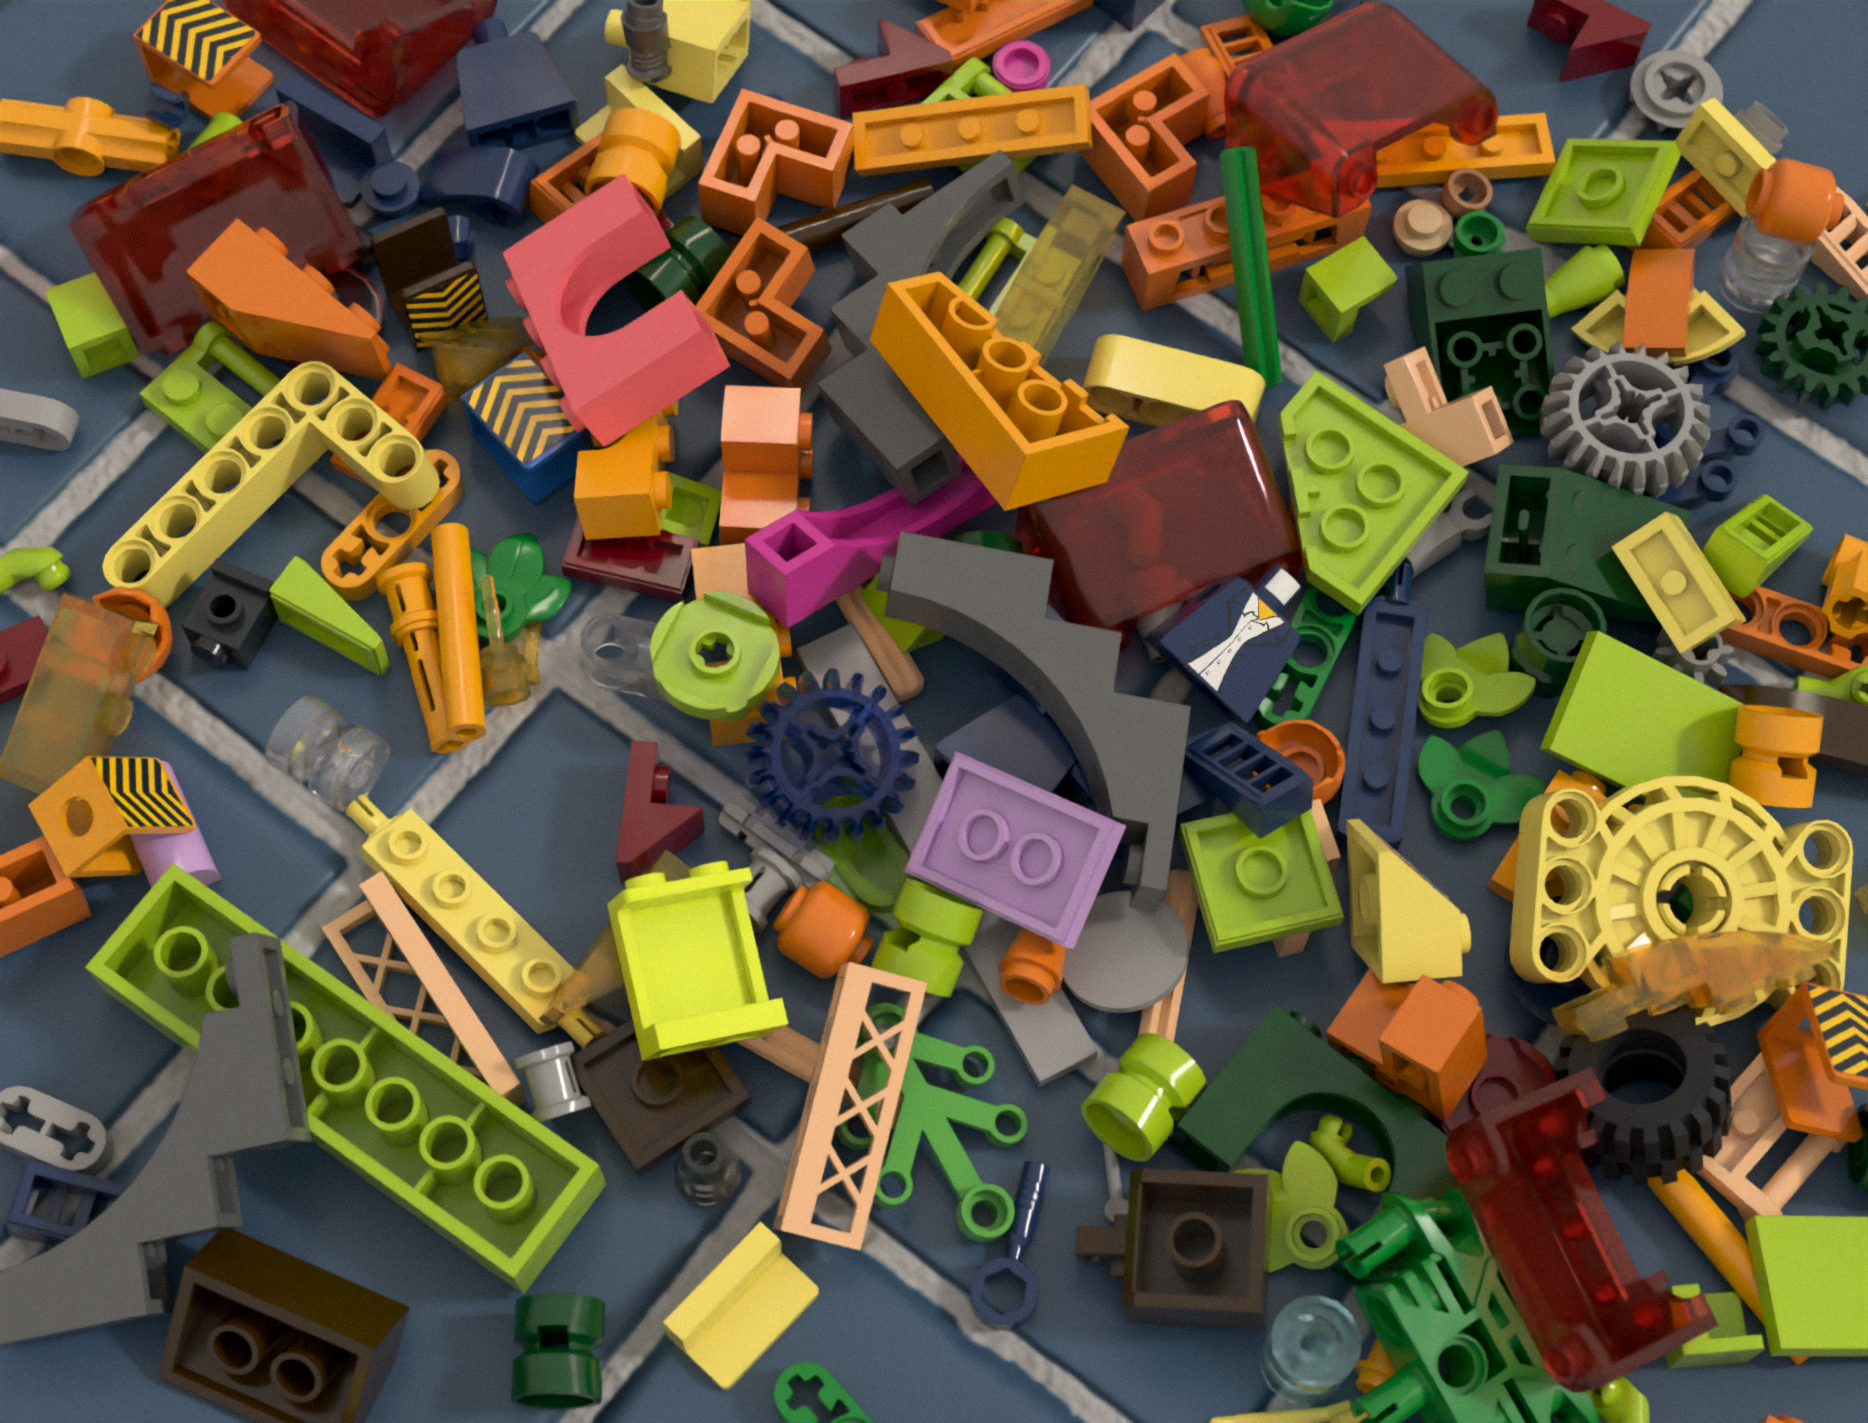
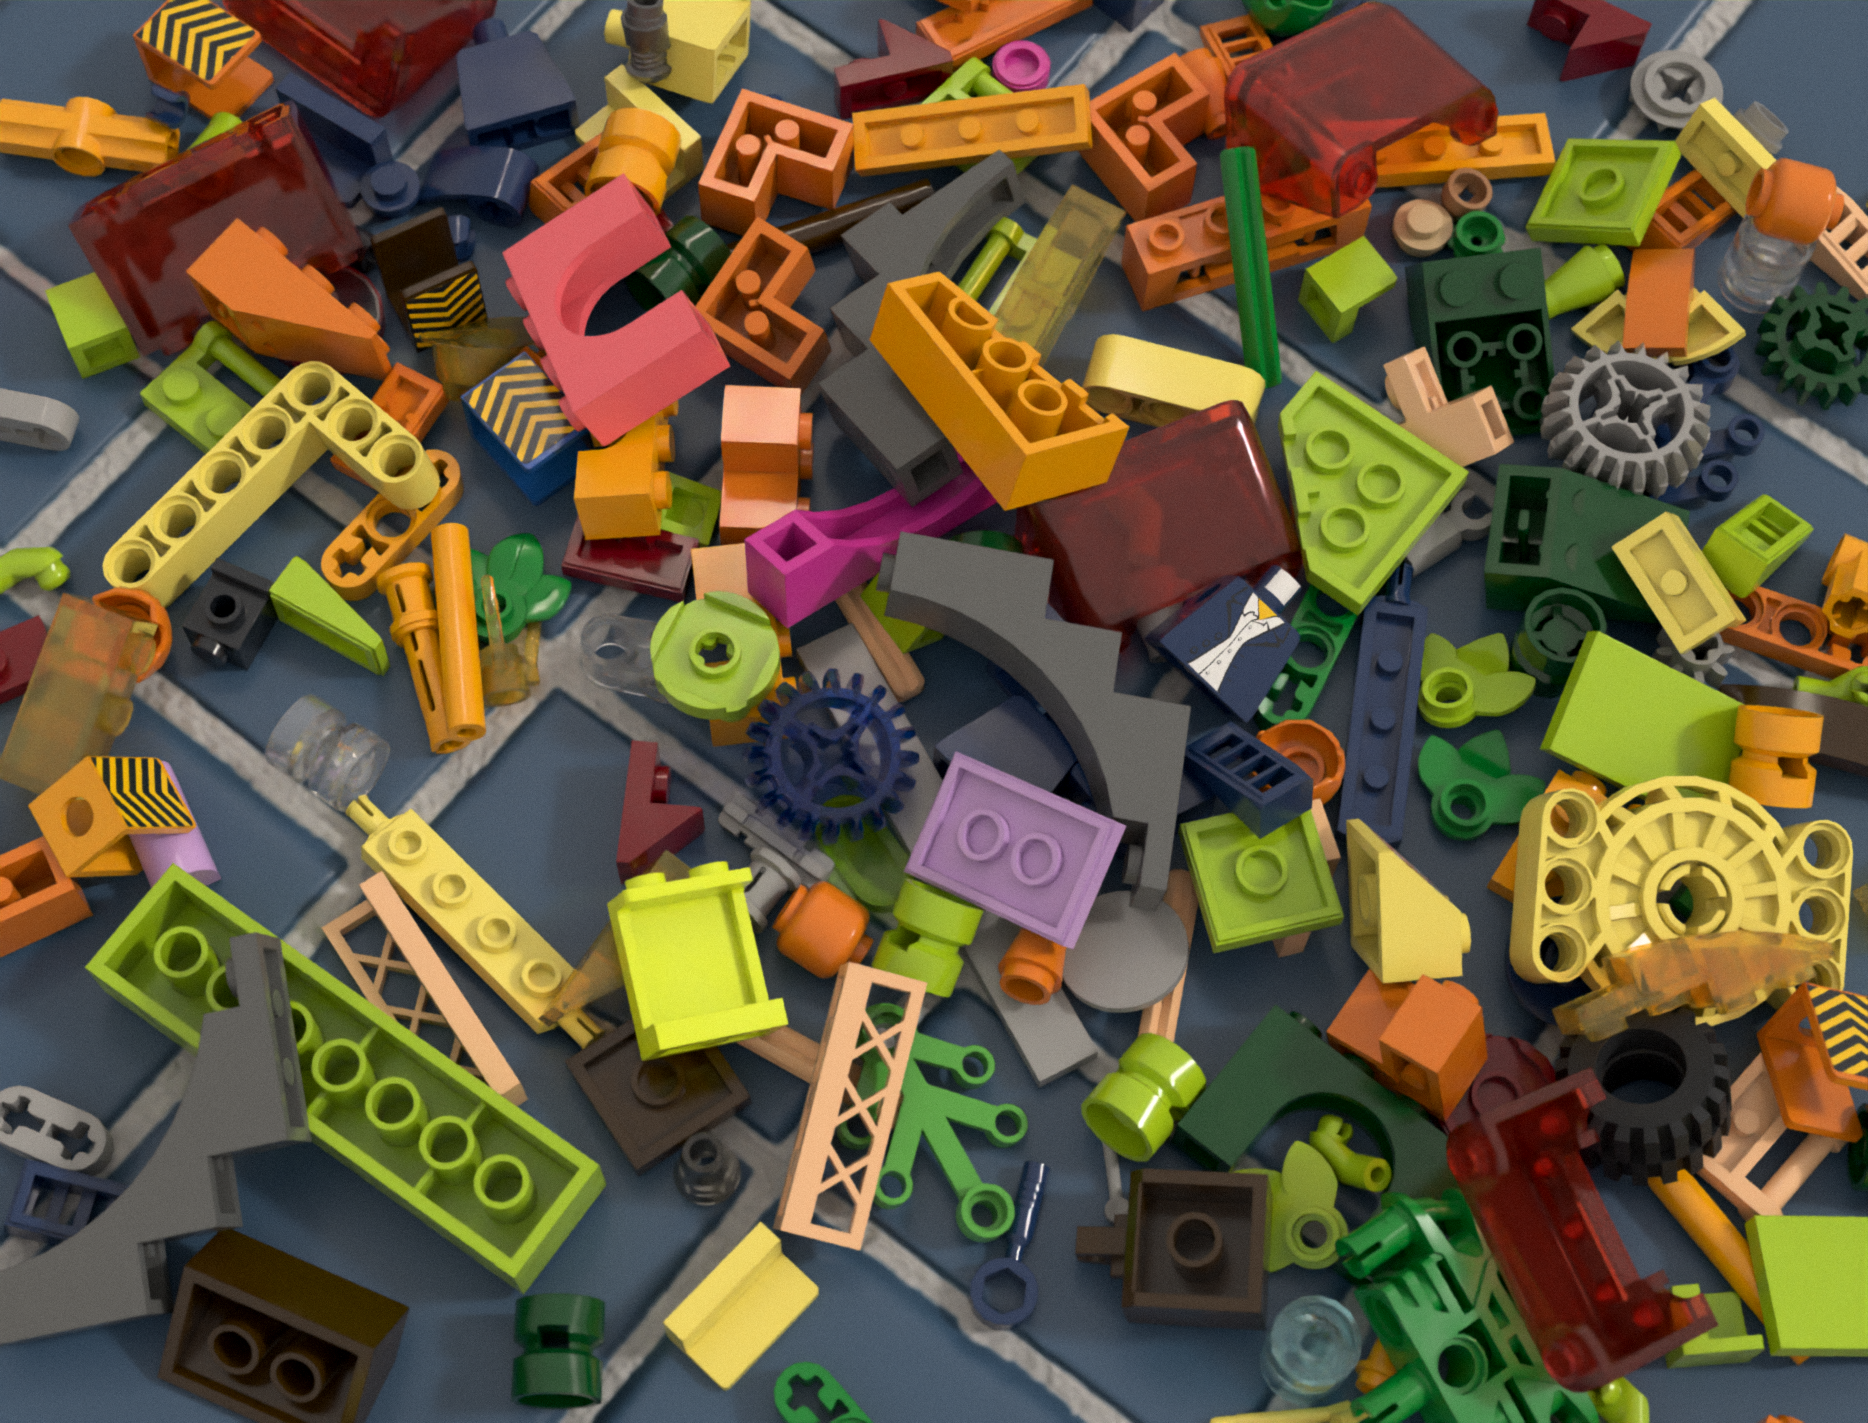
light grey bush [514,1041,591,1123] -> none

